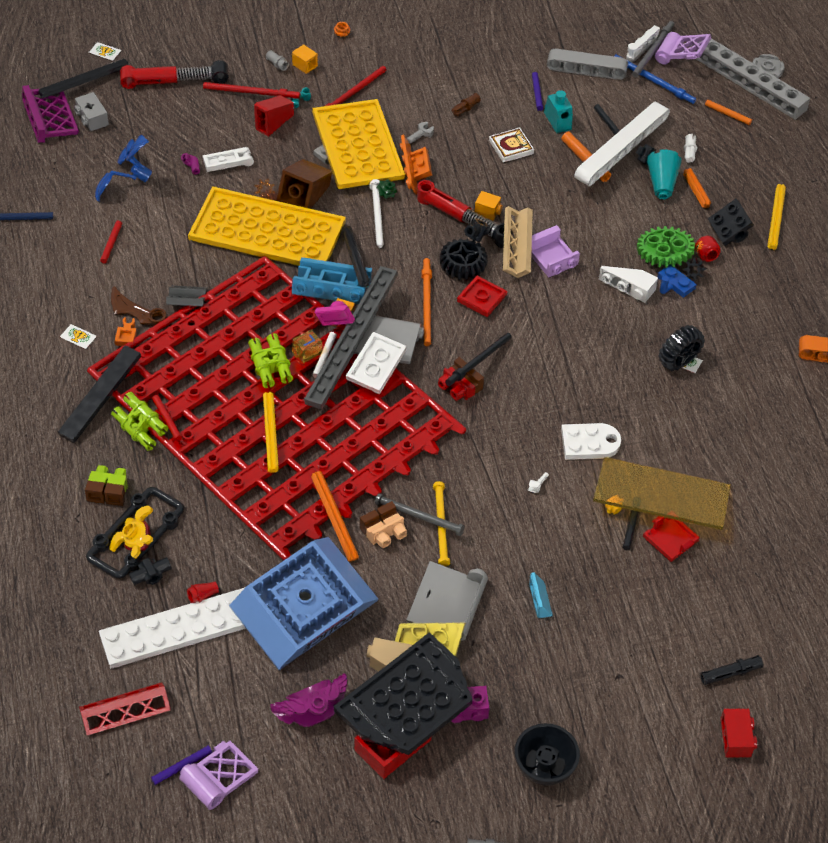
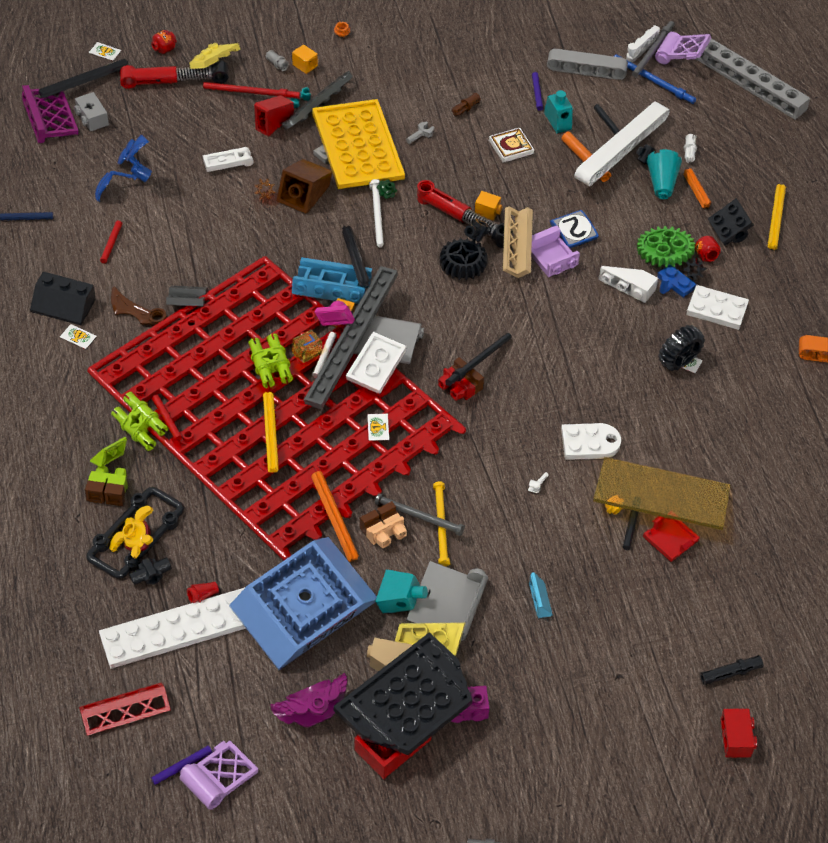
black tile [58,345,141,443] -> none
orange plate [115,317,137,346] -> none
magenta arm [181,153,200,175] -> none
yellow plate [188,186,345,266] -> none
red bar [325,66,387,106] -> none
orange bracket [400,134,432,195] -> none
orange bar [421,258,432,346] -> none
red plate [457,276,507,317] -> none
black piece [515,723,580,785] -> none
orange bar [705,100,752,125] -> none
light grey tile [752,54,785,78] -> none
none -> black slope [30,271,96,325]
none -> lime slope [90,437,127,467]
none -> red head [151,30,177,54]
none -> light yellow wing [189,43,240,69]
none -> dark grey plate [282,71,353,130]
none -> white sticker [368,414,389,440]
none -> teal torso [375,570,428,613]
none -> slope [550,210,599,249]
none -> white plate [686,285,749,330]

